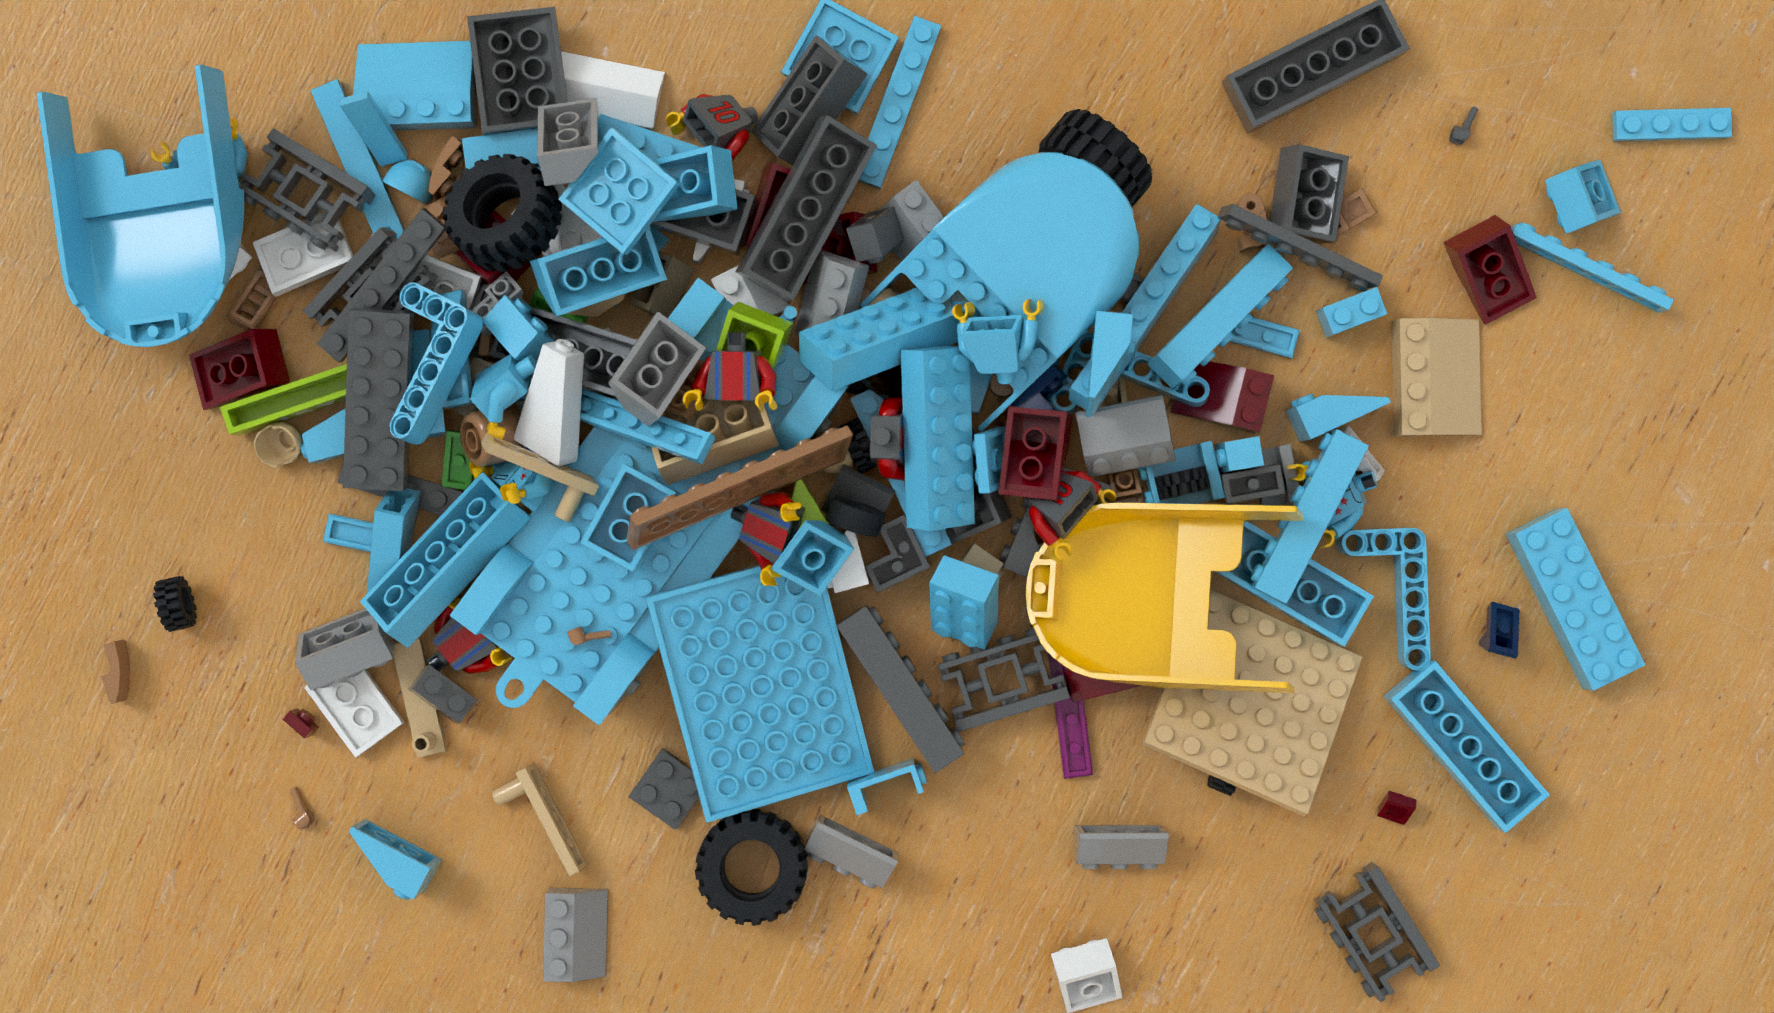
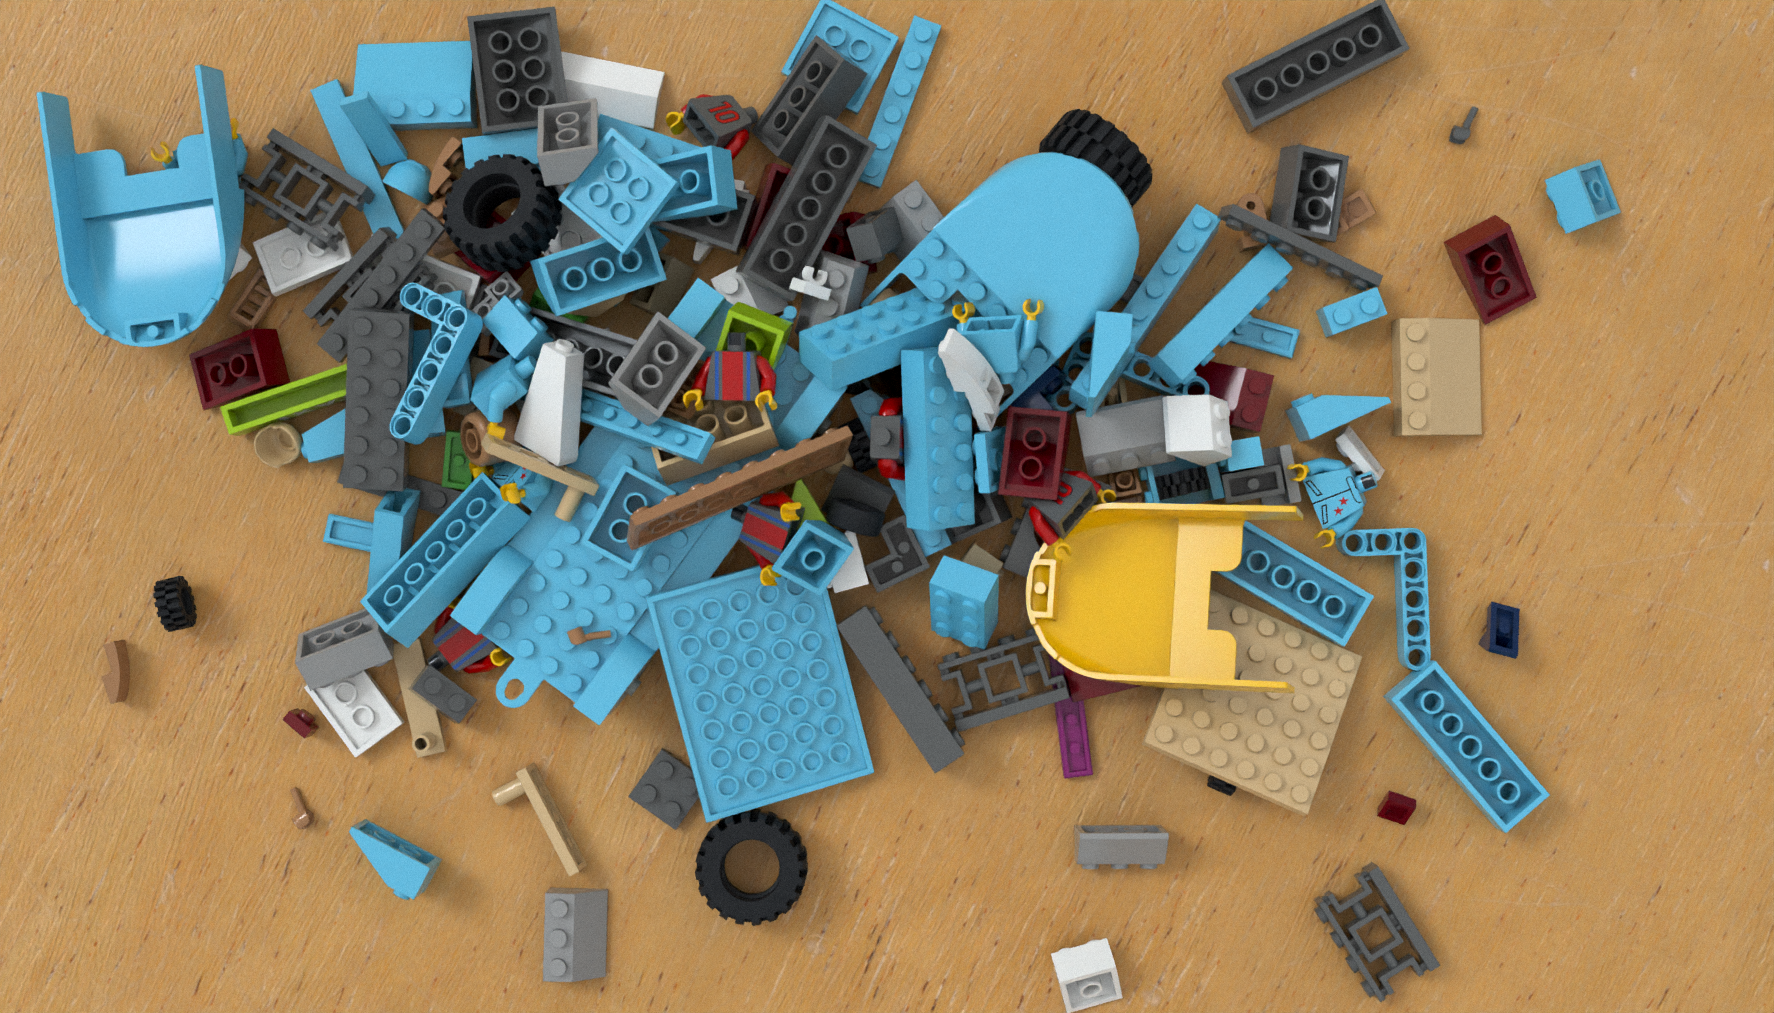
light grey slope [804,815,898,889] -> none
medium azure panel [847,758,927,815] -> none
medium azure brick [1250,429,1369,604] -> none
medium azure brick [1505,508,1645,691] -> none
medium azure plate [1511,223,1674,313] -> none
medium azure plate [1612,108,1732,142] -> none
none -> white tile [789,266,832,301]
none -> white slope [938,329,1004,432]
none -> white slope [1162,395,1232,466]

